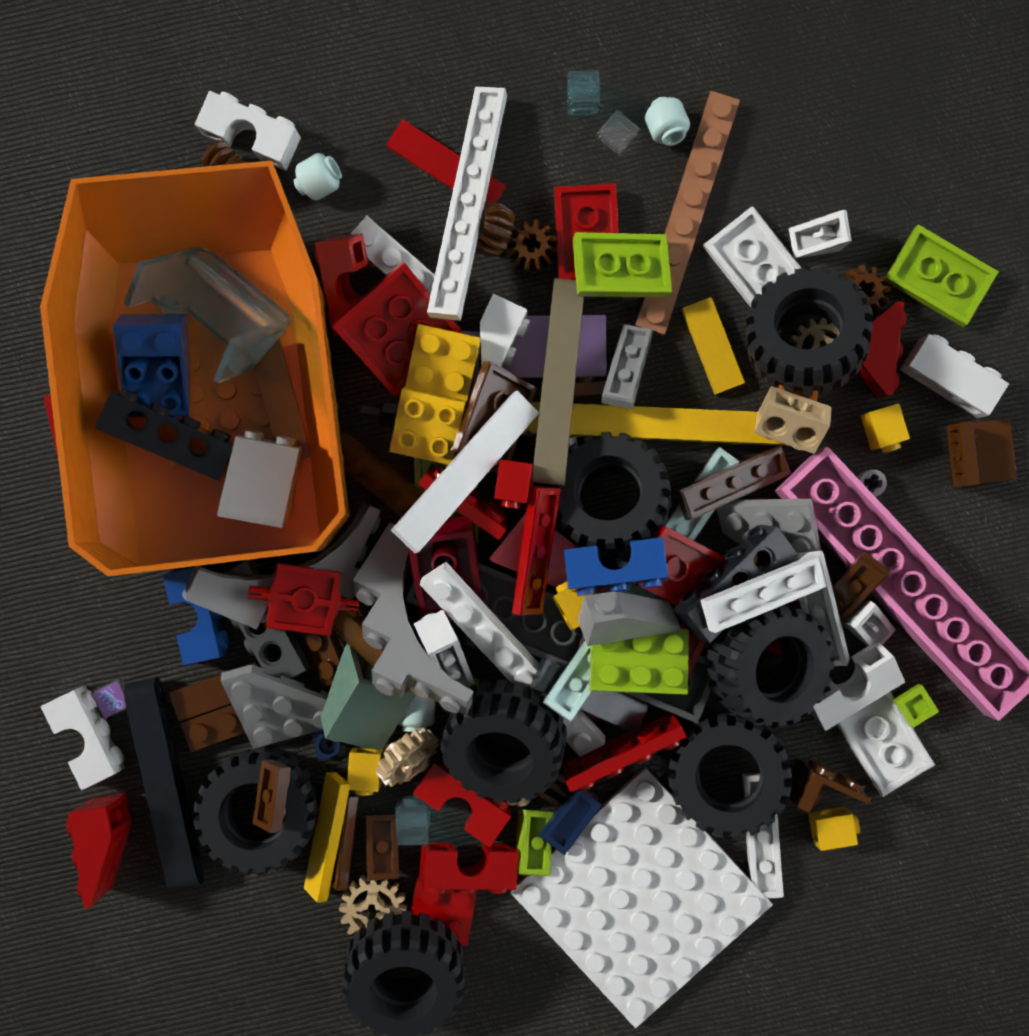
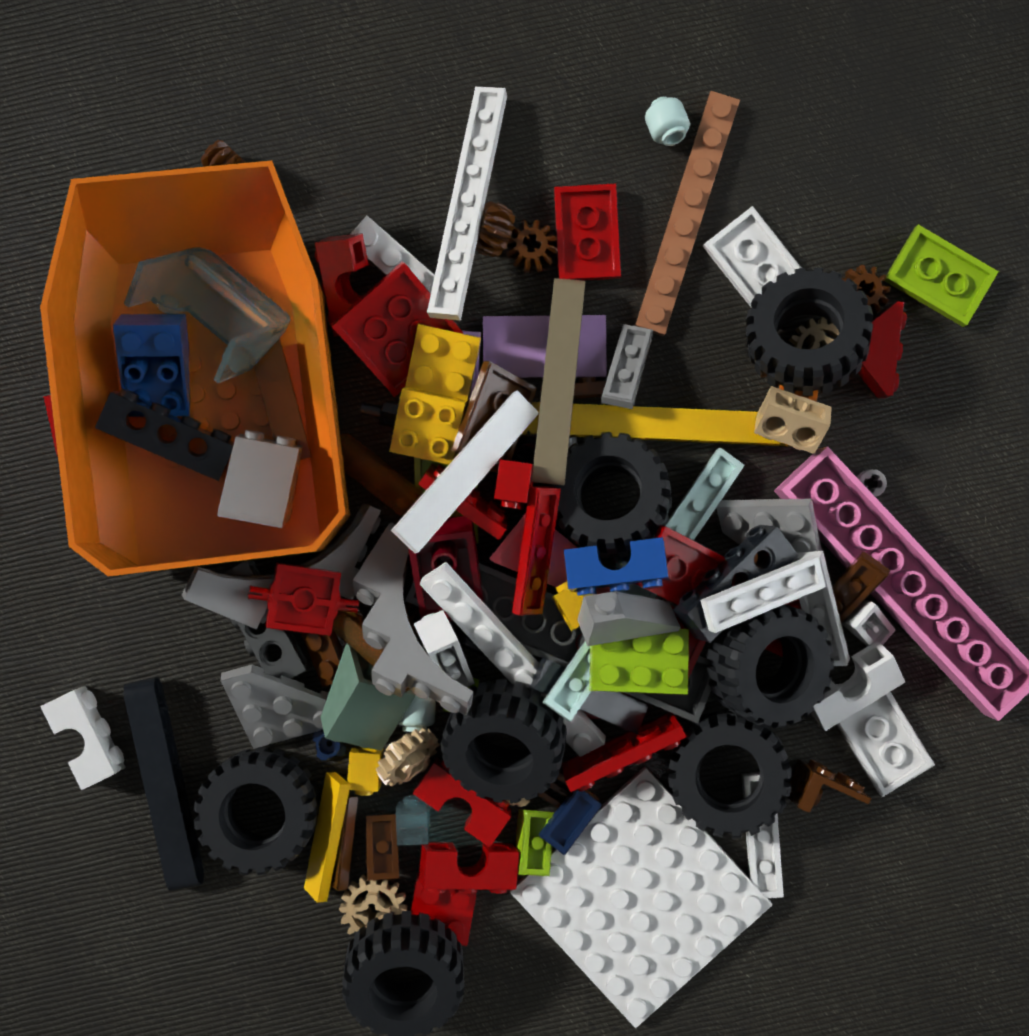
red slope [66,792,132,909] -> none
medium lavender tile [91,678,126,720] -> none
blue arch [162,565,229,666] -> none
reddish brown tile [169,661,260,722] -> none
reddish brown plate [180,704,245,752] -> none
white arch [194,91,301,171] -> none
reddish brown plate [253,760,291,833] -> none
light aqua head [294,153,342,200] -> none
red tile [386,119,506,203] -> none
white slope [480,294,530,368] -> none
clear light blue brick [566,70,600,116] -> none
lime plate [573,232,672,298] -> none
clear tile [596,110,640,156] -> none
tile [675,445,791,520] -> none
yellow tile [682,297,745,395] -> none
white slope [789,210,852,259] -> none
yellow brick [808,806,860,851] -> none
yellow brick [860,403,910,453] -> none
lime tile [893,683,939,728] -> none
white brick [899,334,1009,418] -> none
reddish brown bracket [946,419,1017,487] -> none

